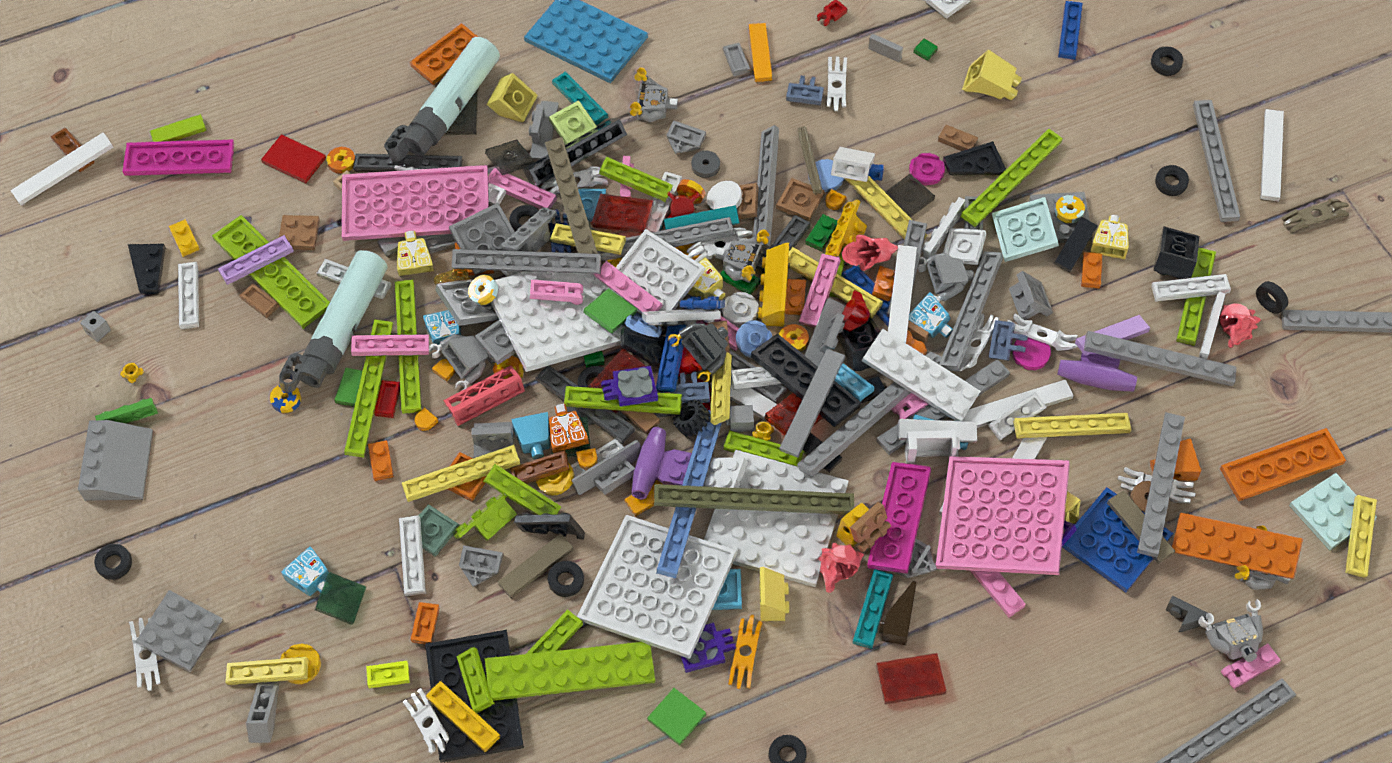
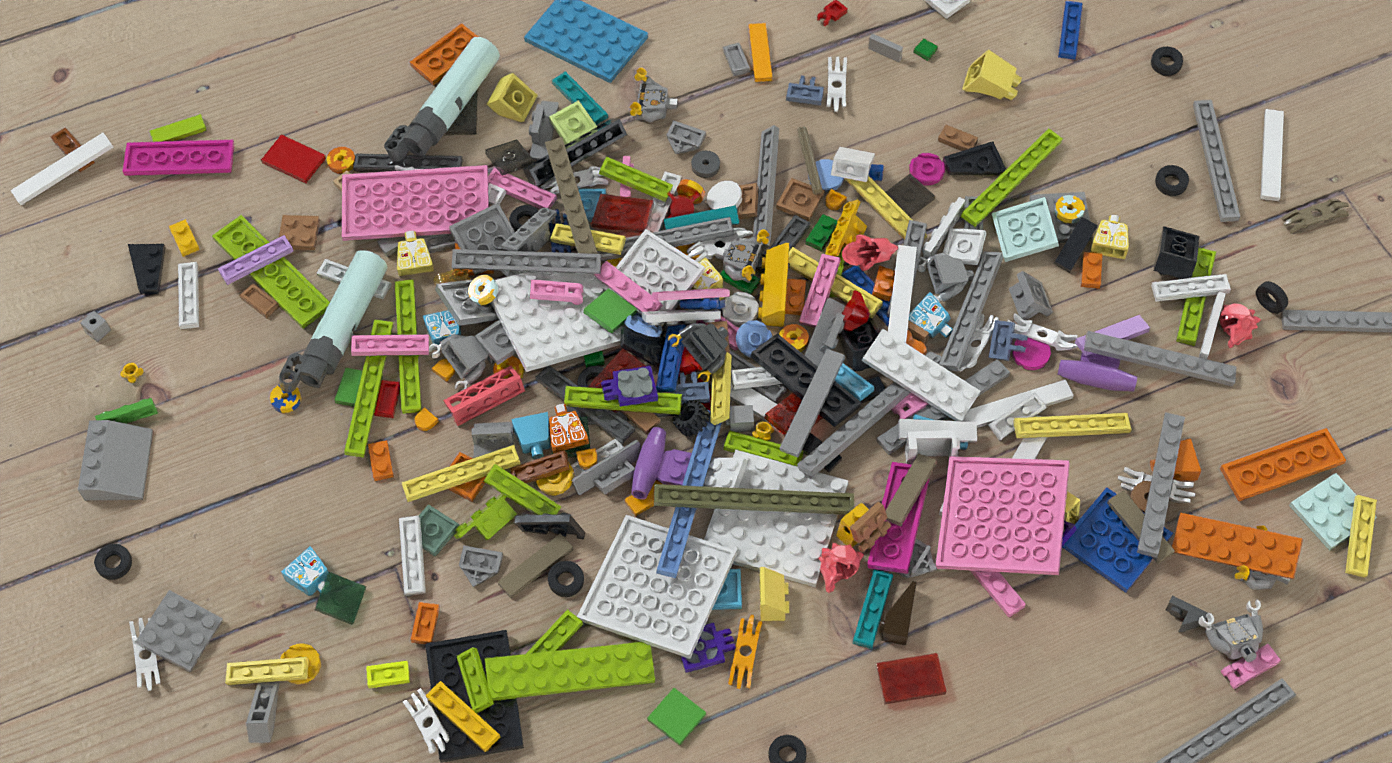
none -> bright pink tile [652,288,730,301]
none -> dark tan tile [886,453,937,526]

